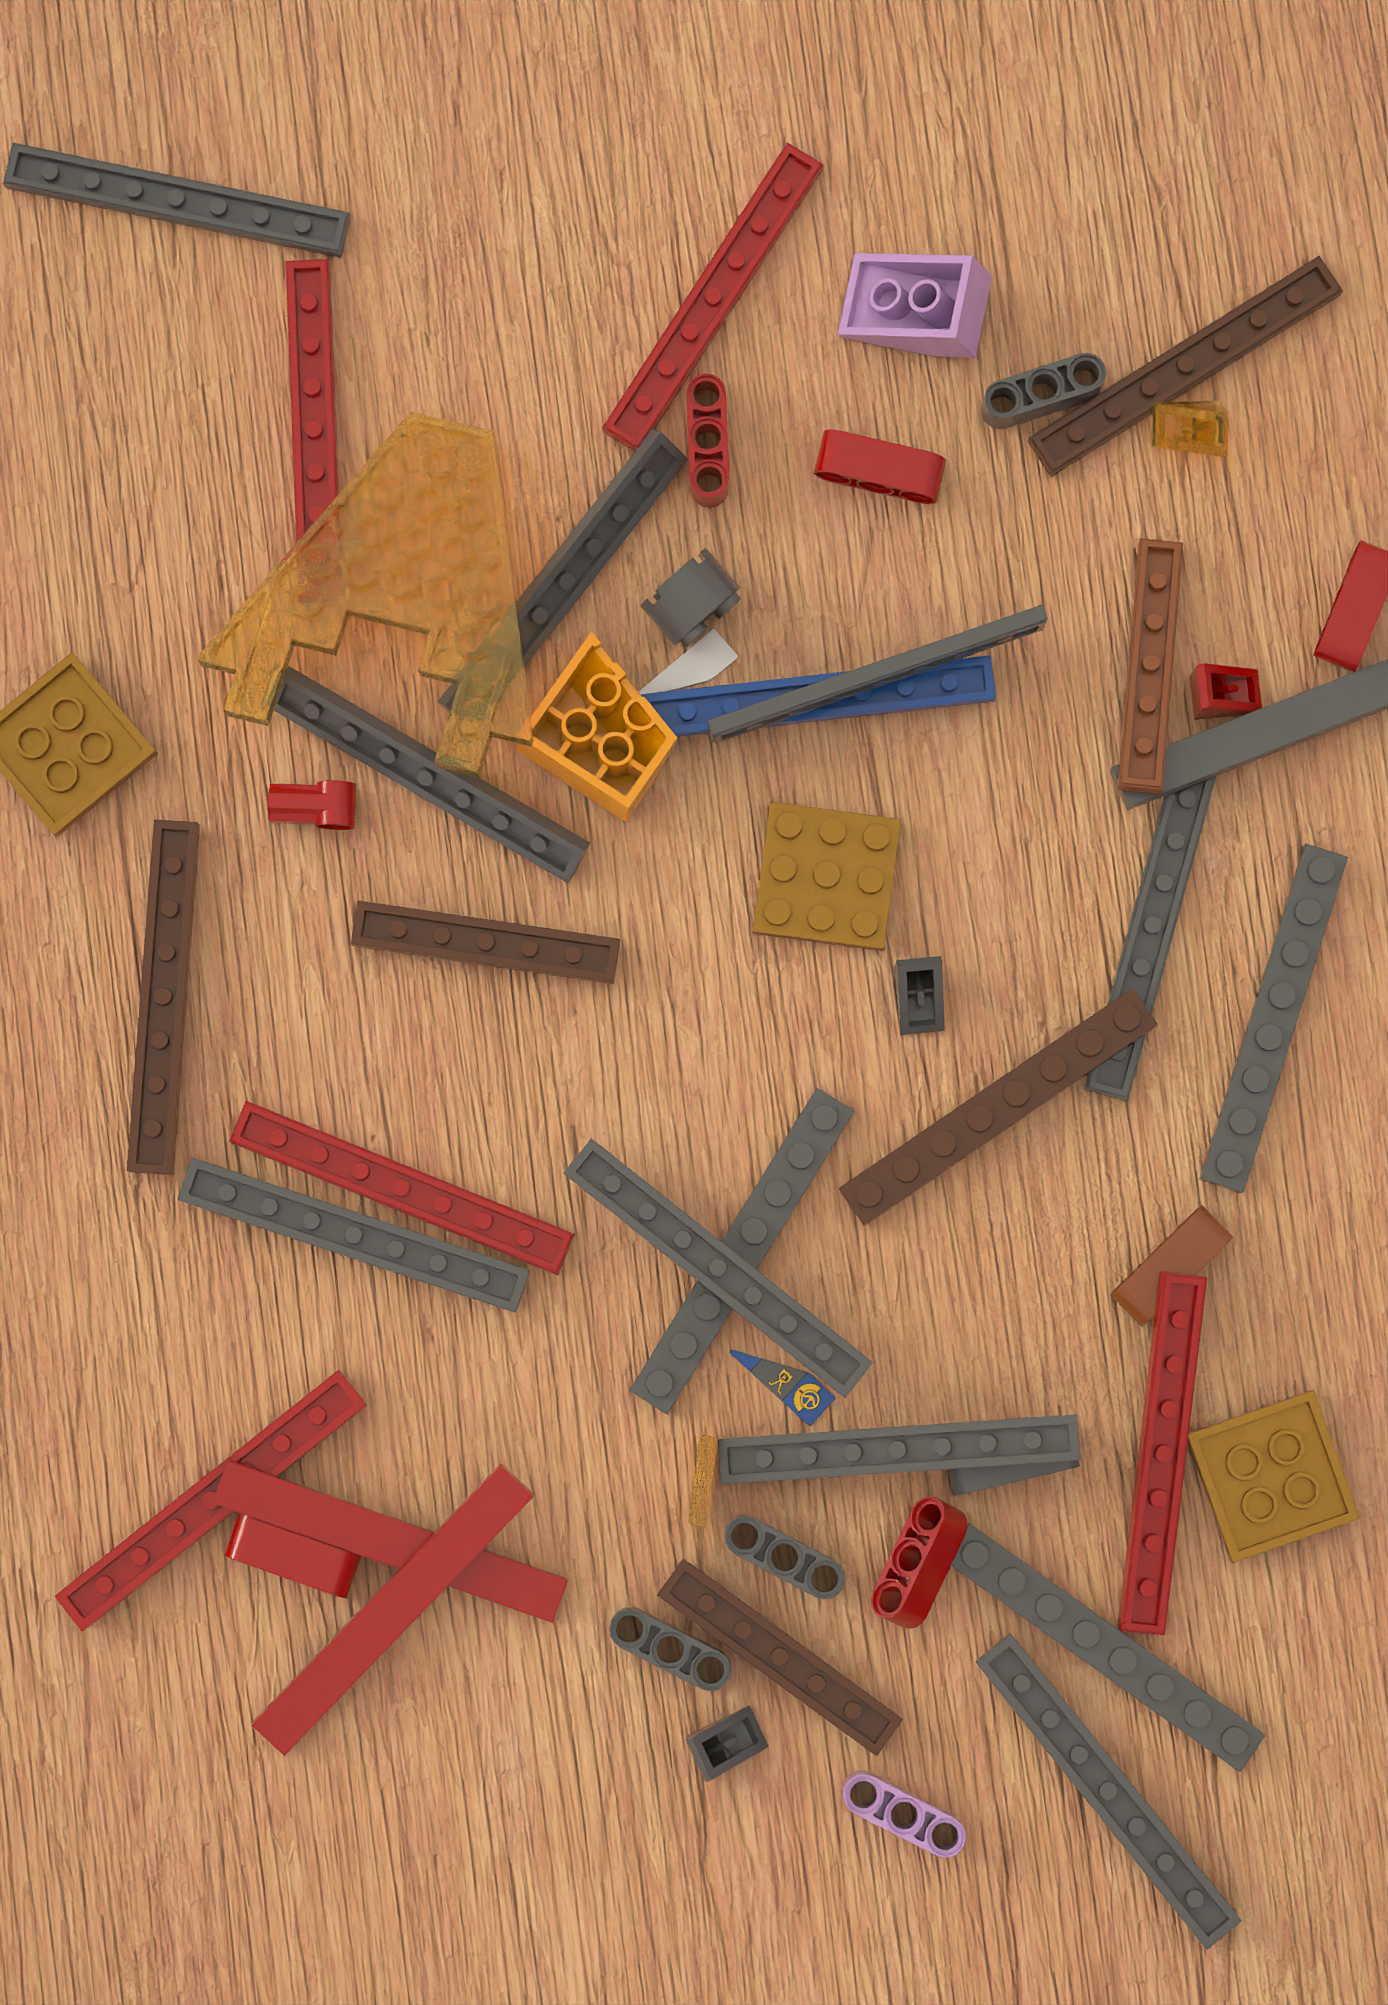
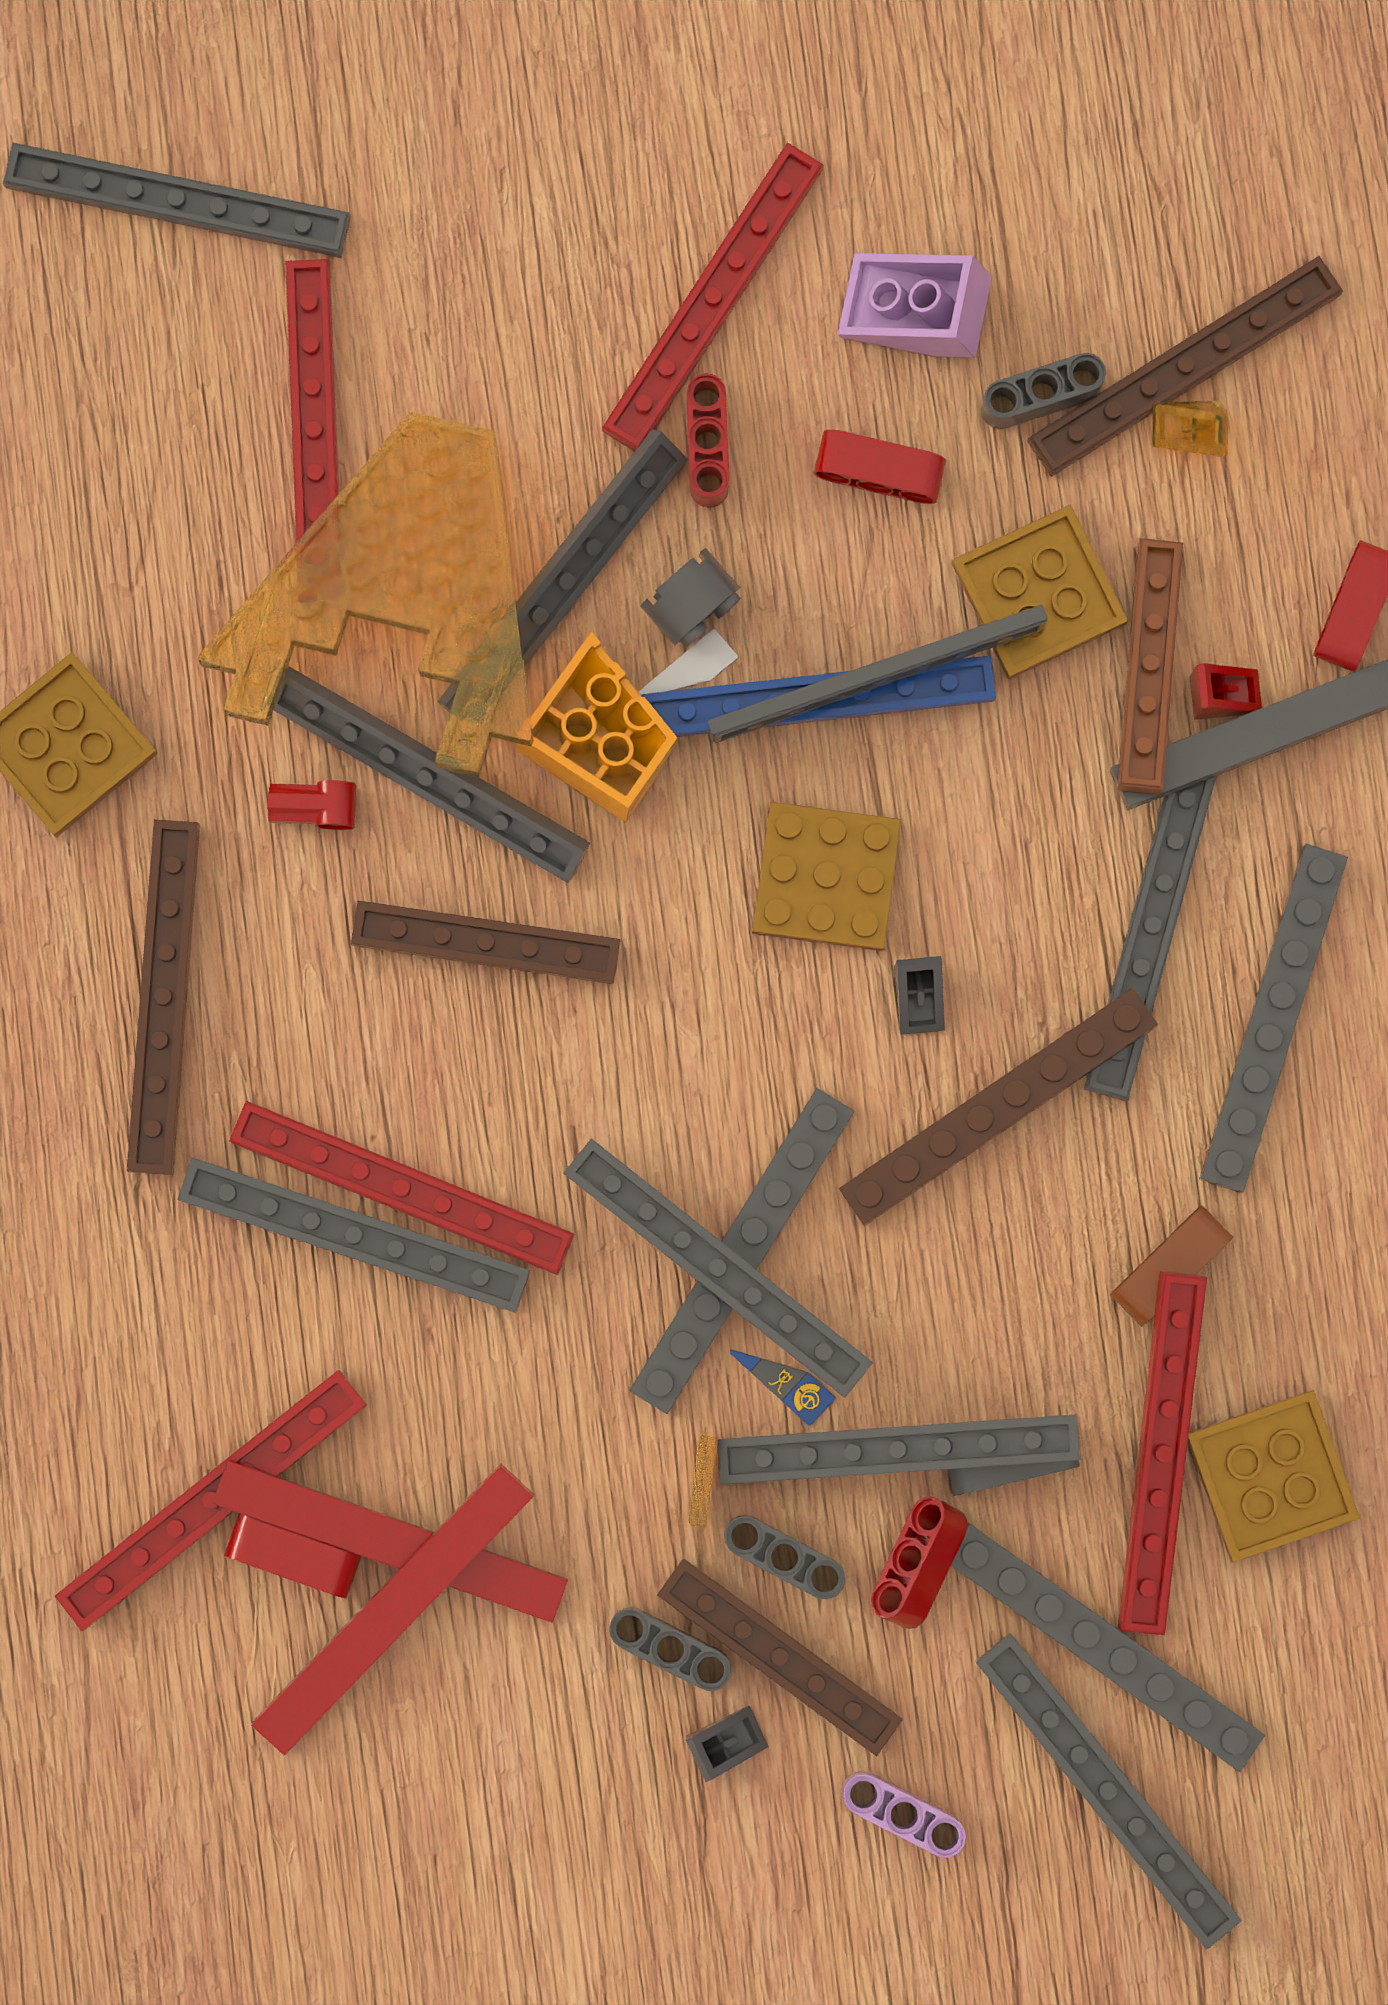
none -> pearl gold plate [951,504,1128,680]

